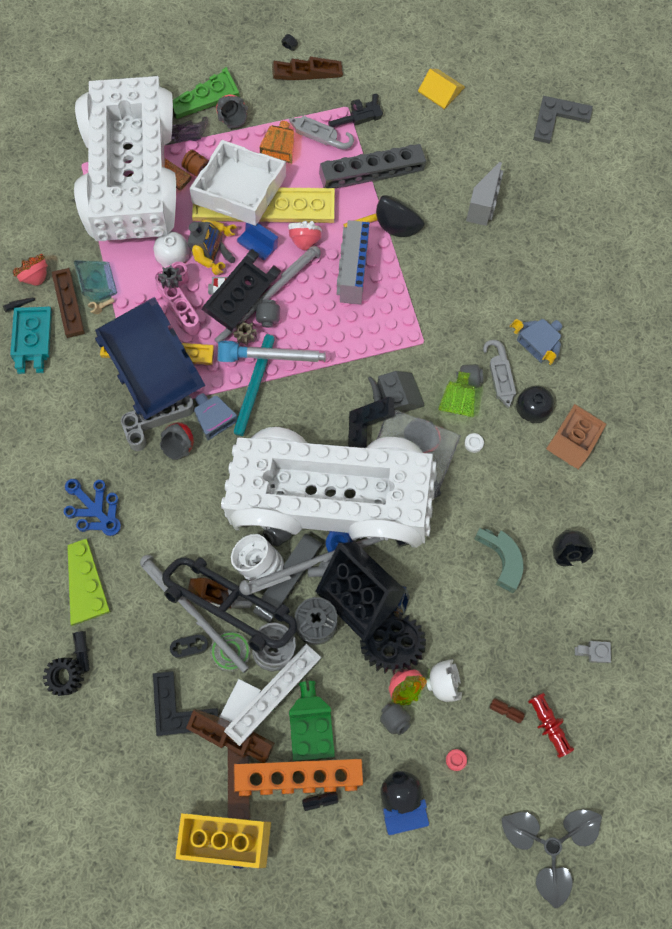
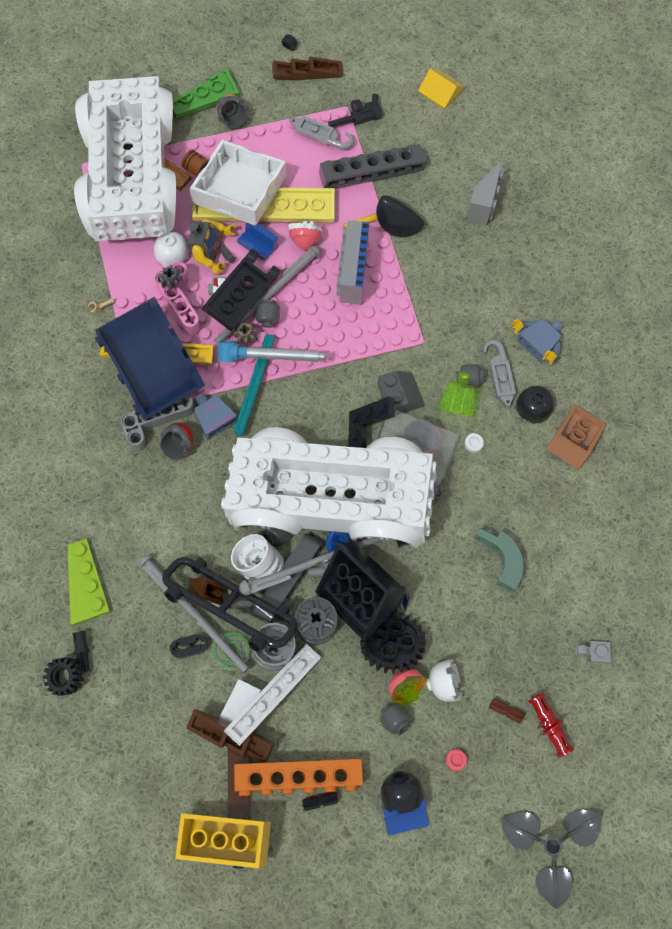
black helmet [3,297,35,312] -> none
teal tile [10,306,52,374] -> none
coral hair [13,253,48,286] -> none
reddish brown plate [52,268,85,338] -> none
blue plant [63,479,121,536] -> none
clear light blue slope [74,260,117,302] -> none
black plate [153,671,219,737] -> none
clear purple wing [171,117,208,142] -> none
clear yellow torso [259,121,294,164] -> none
green plate [289,681,335,762] -> none
dark grey helmet [368,377,382,402] -> none
dark grey plate [533,96,593,144] -> none
black cylinder [552,530,594,567] -> none

